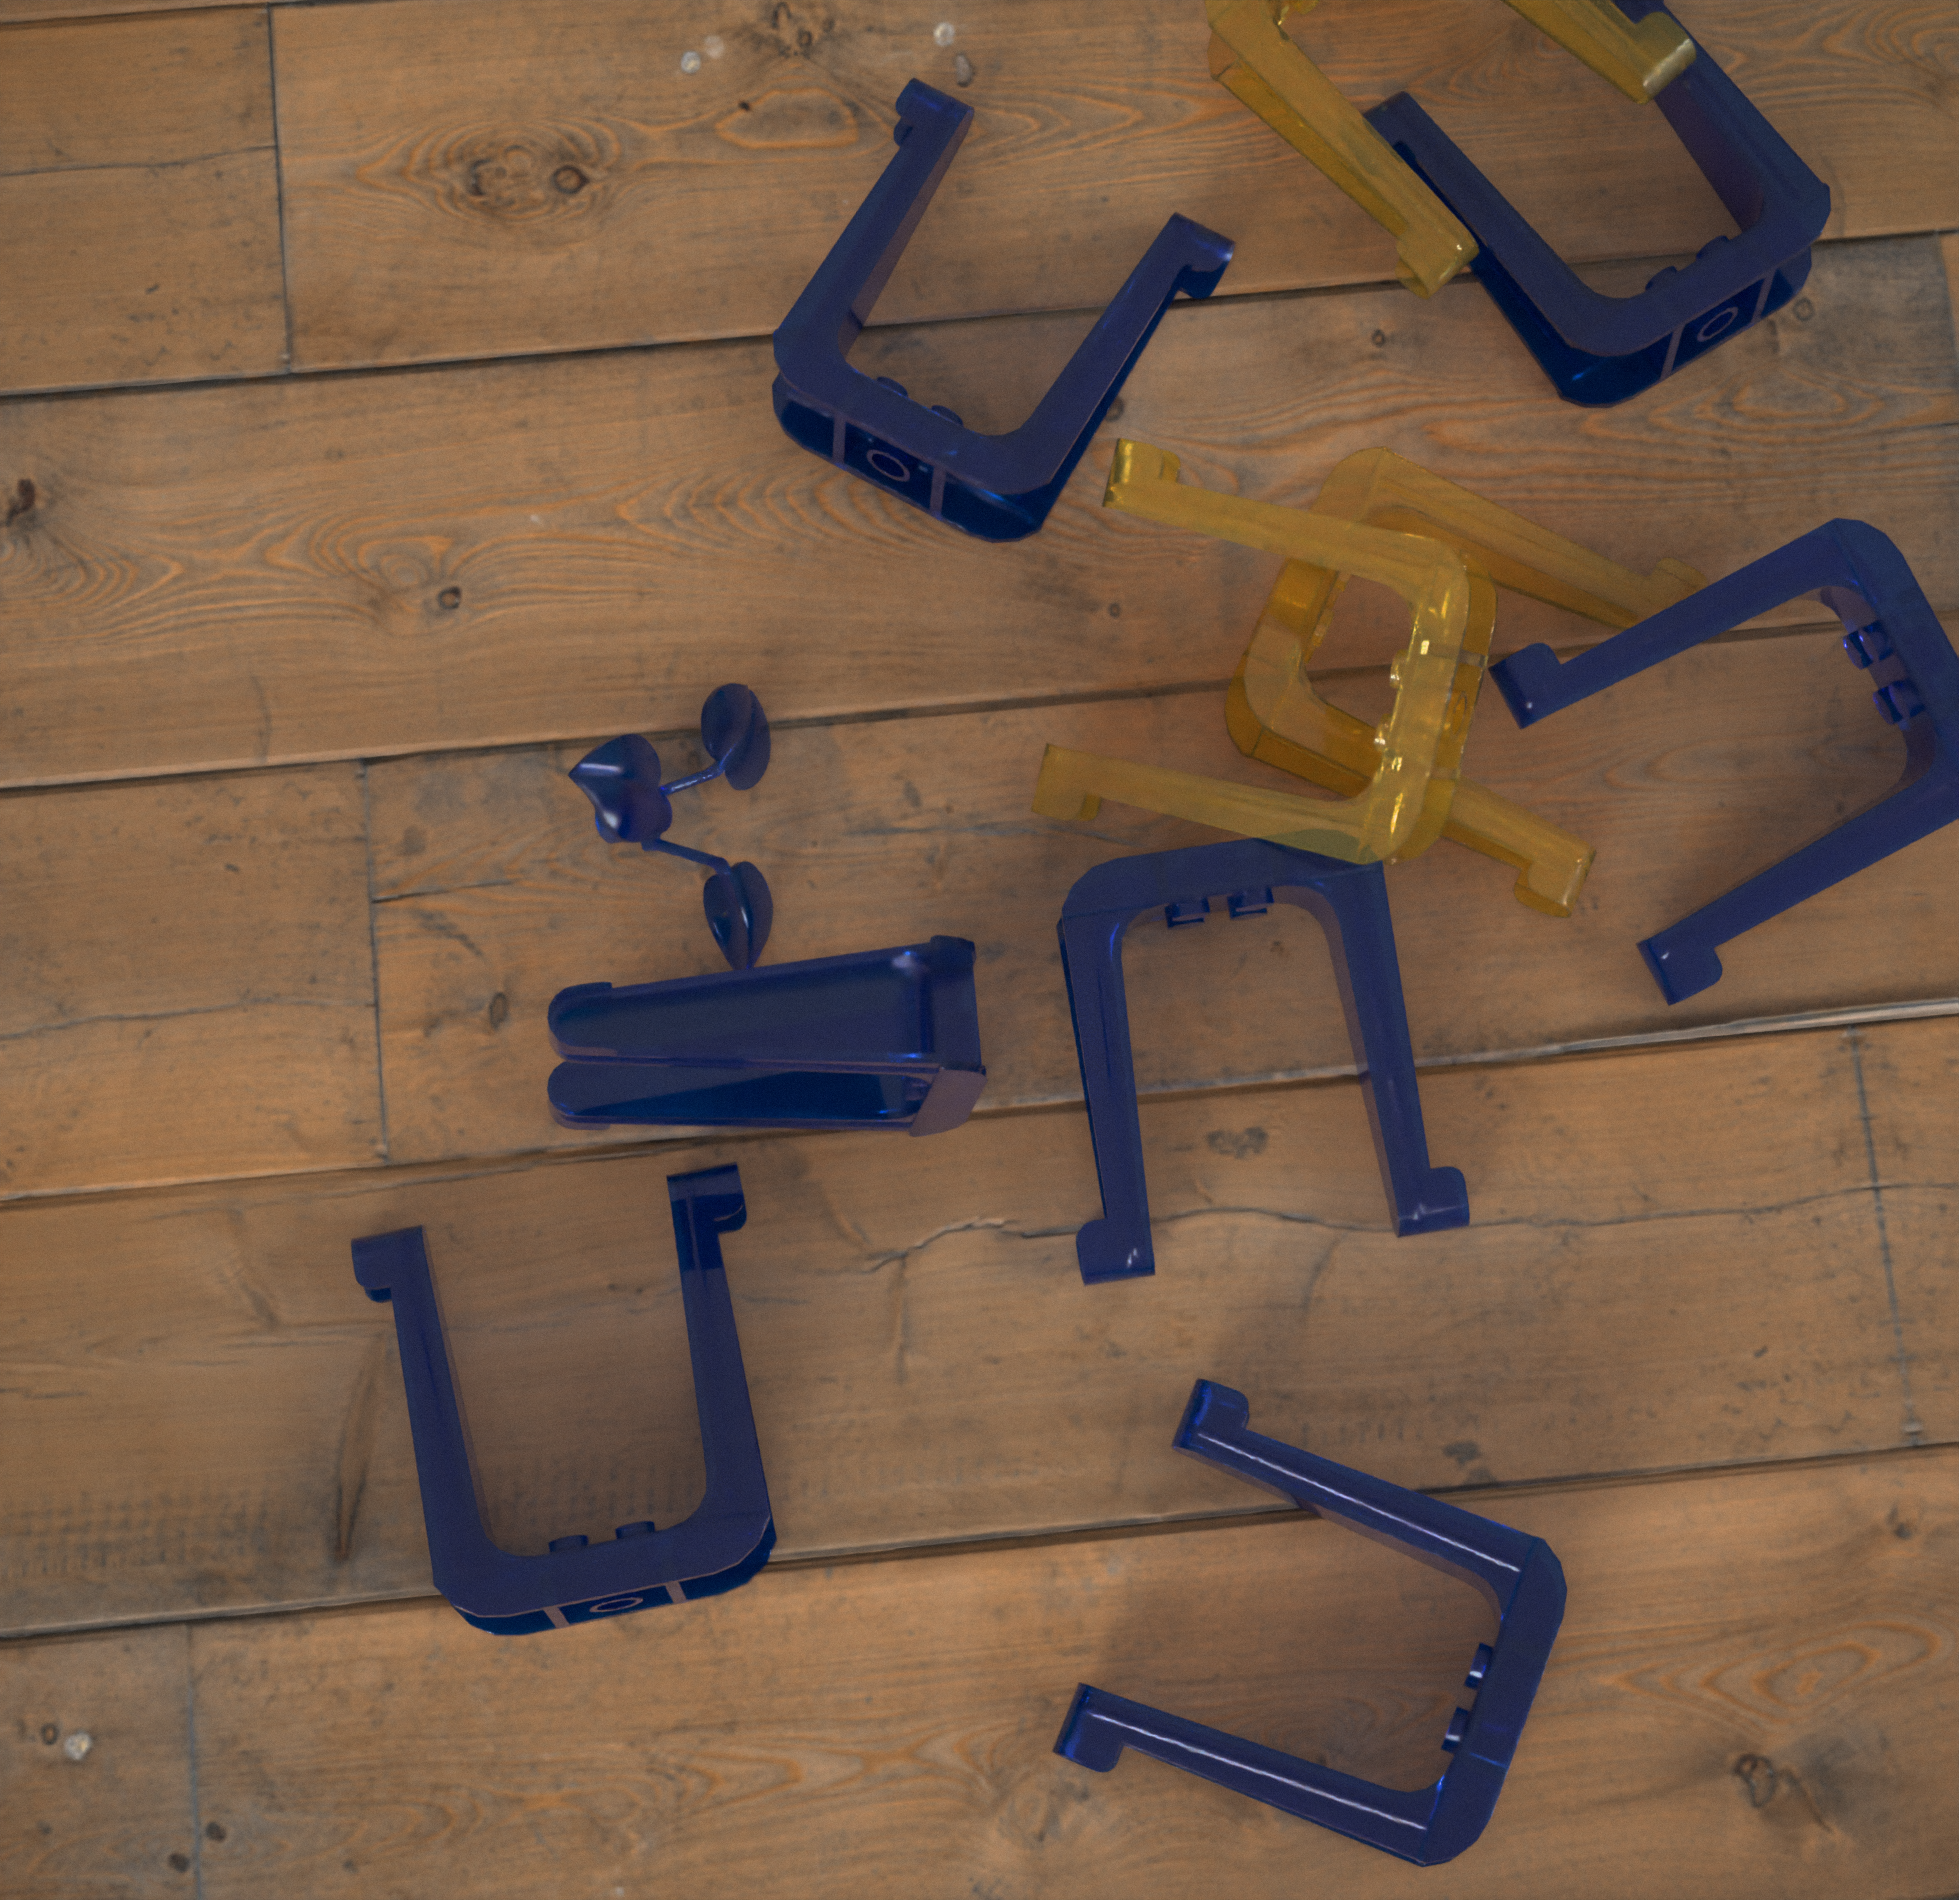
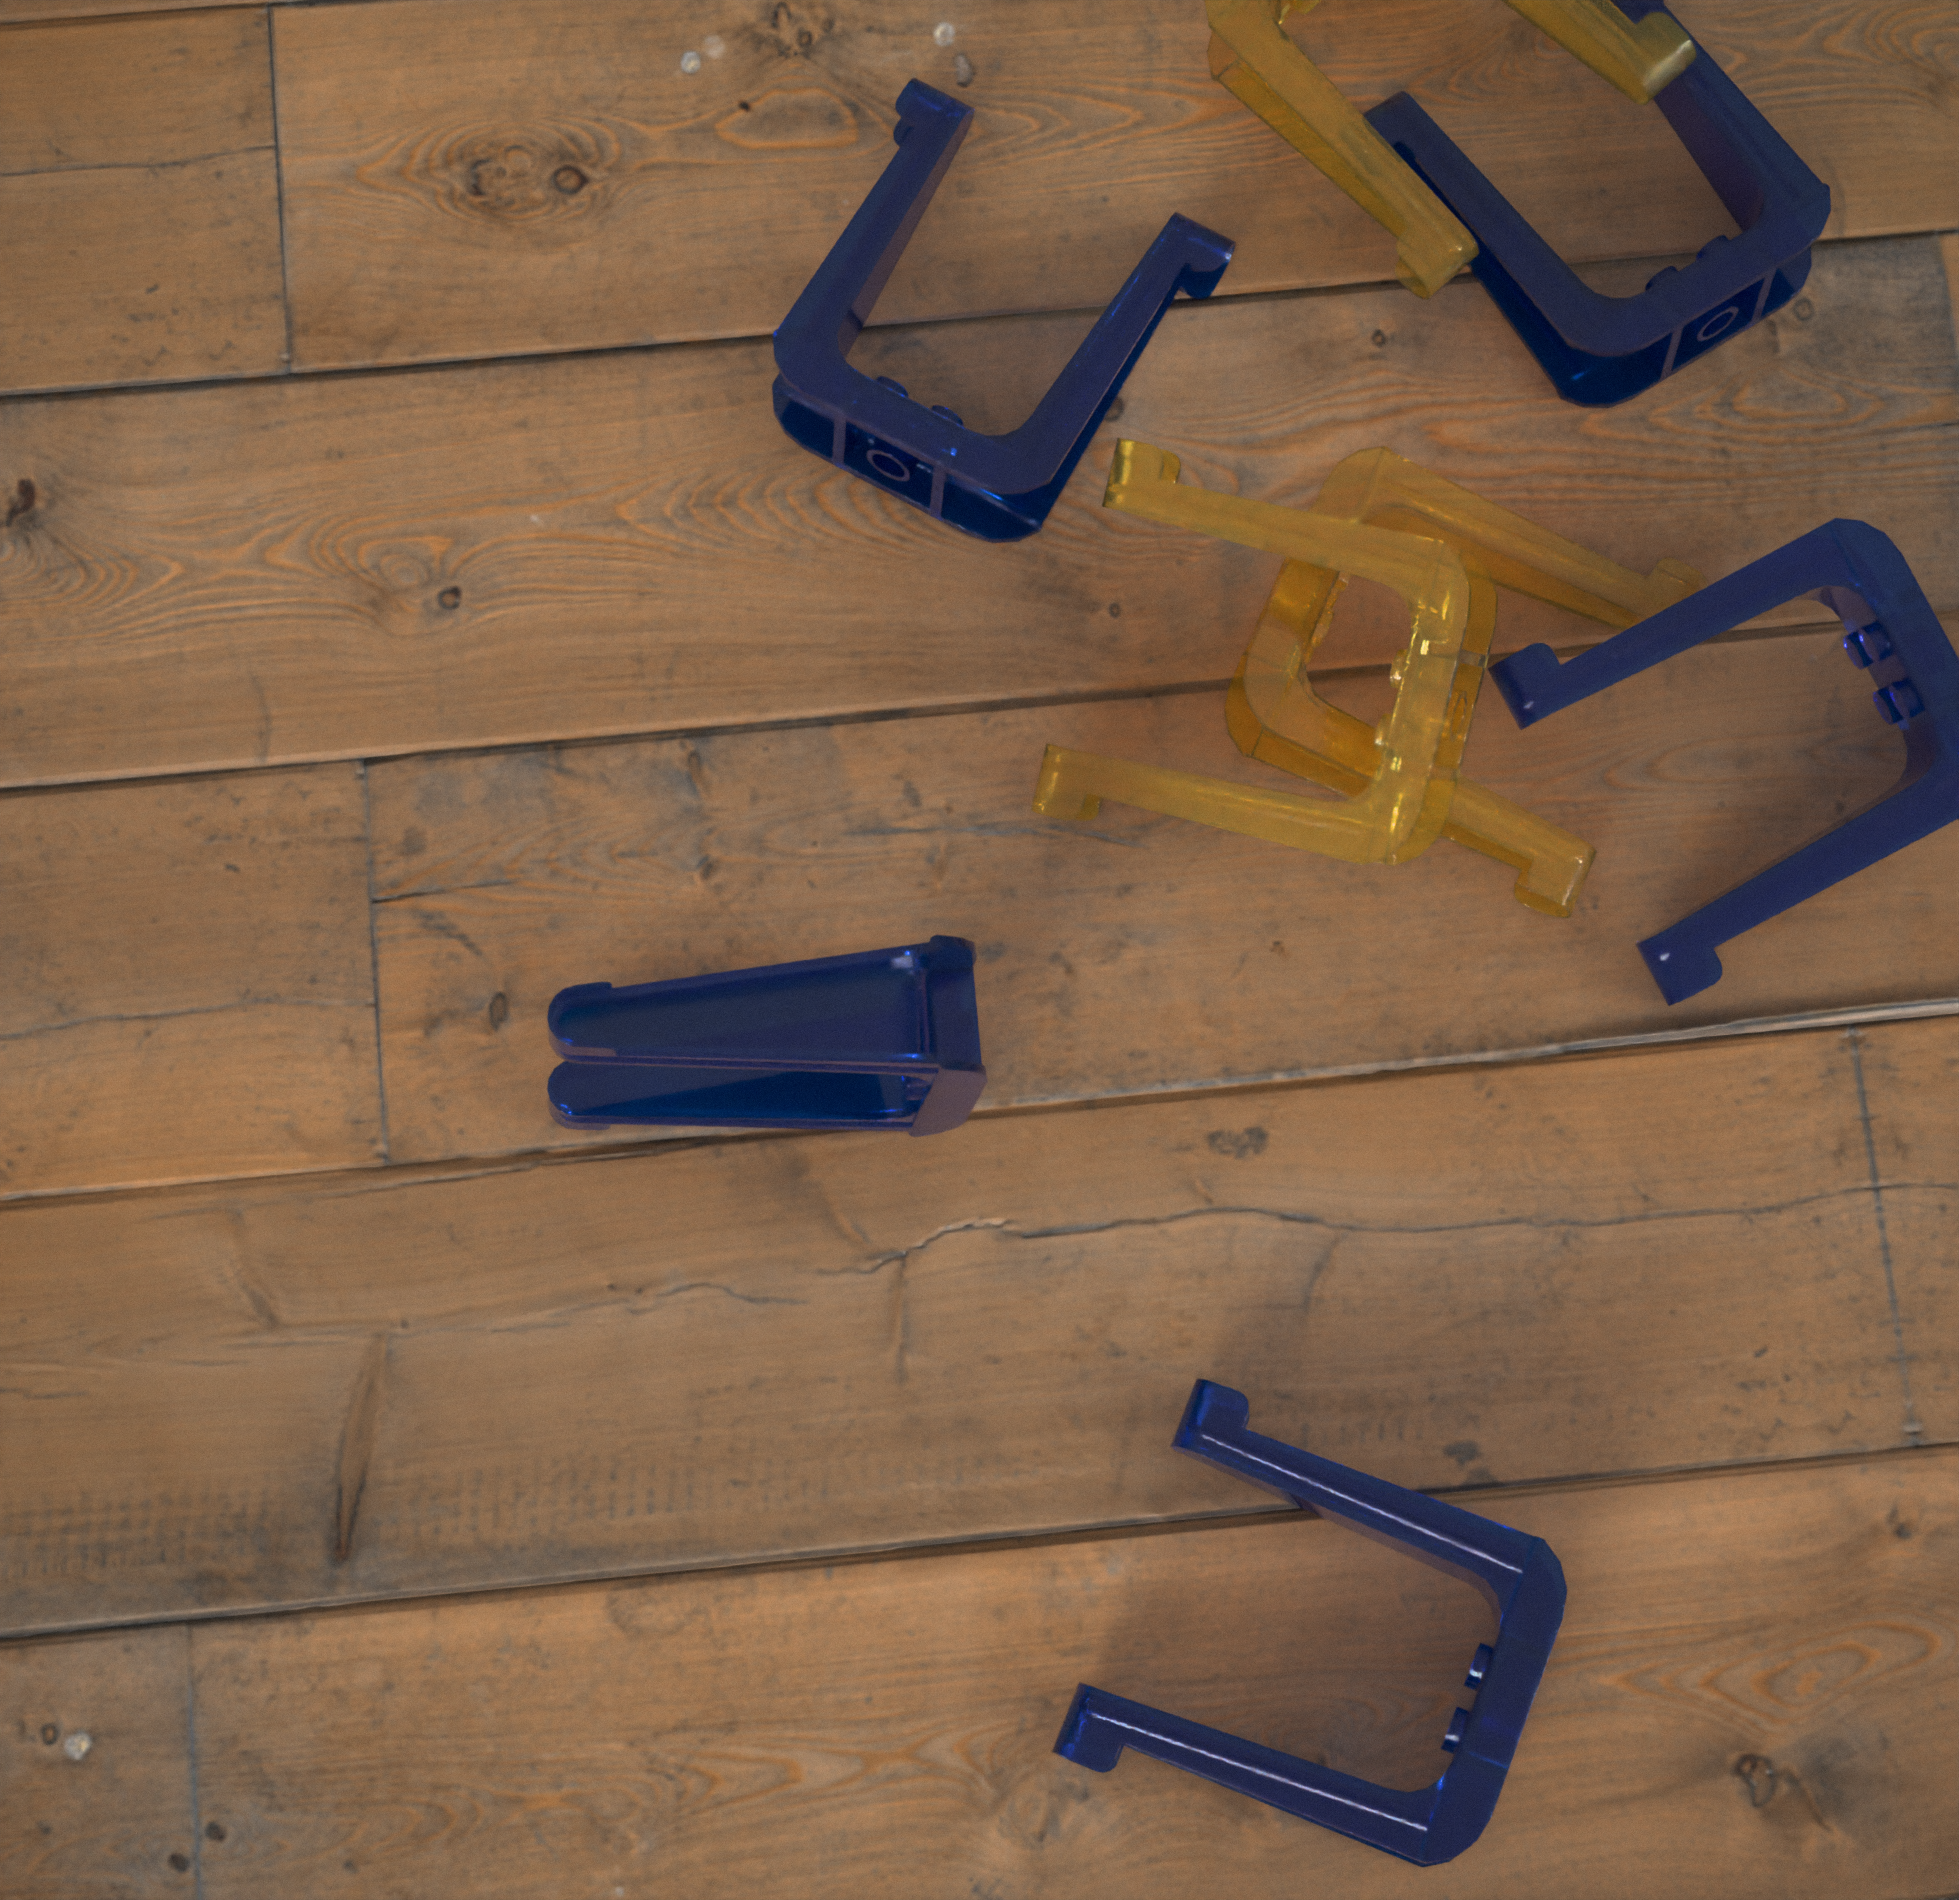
clear blue piece [351,1161,777,1637] -> none
clear blue plant [568,683,773,976] -> none
clear blue piece [1056,829,1470,1287] -> none

